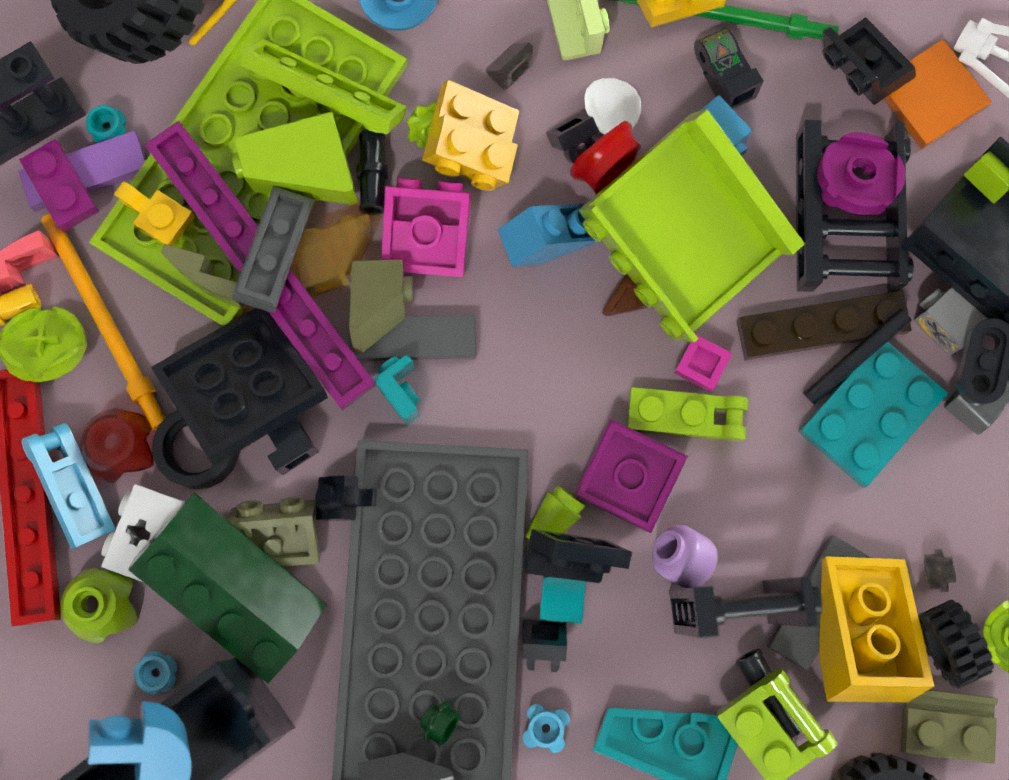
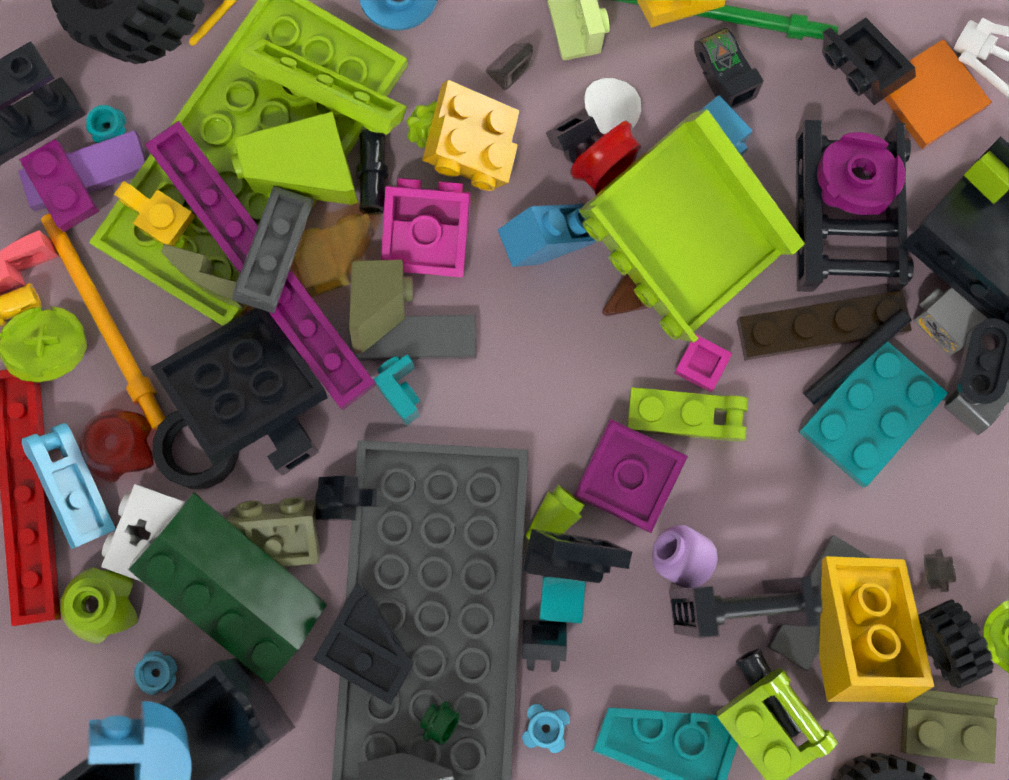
none -> black wing [313,584,414,705]

